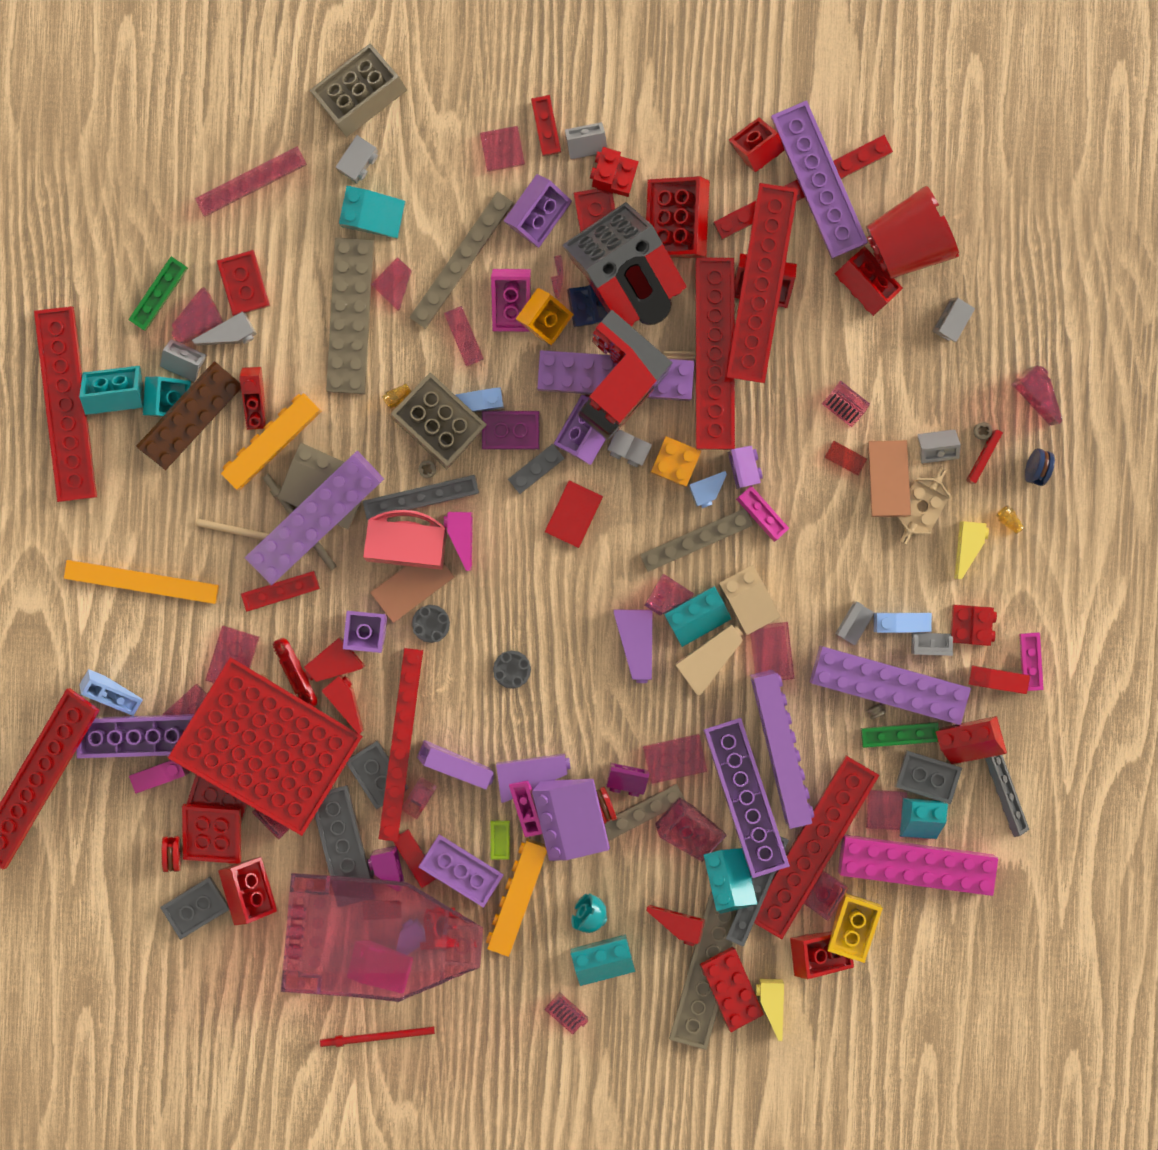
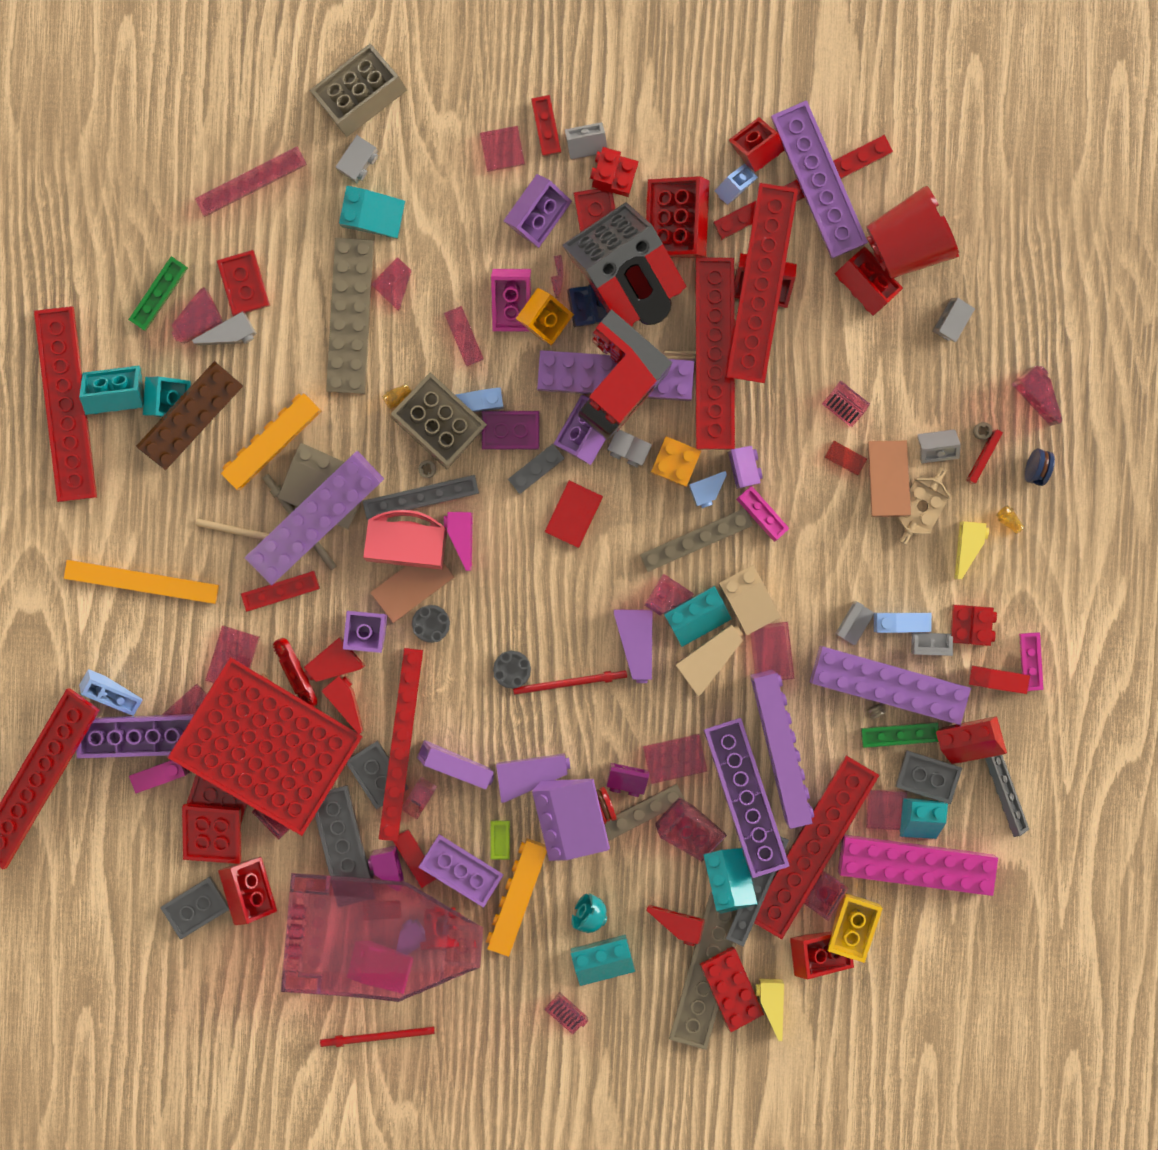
light grey panel [160,339,206,382] -> none
red head [161,836,181,872] -> none
red slope [239,367,266,430] -> none
dark tan plate [410,191,513,329] -> none
dark pink slope [509,780,542,837] -> none
none -> red bar [513,670,627,695]
none -> light blue slope [715,164,758,205]

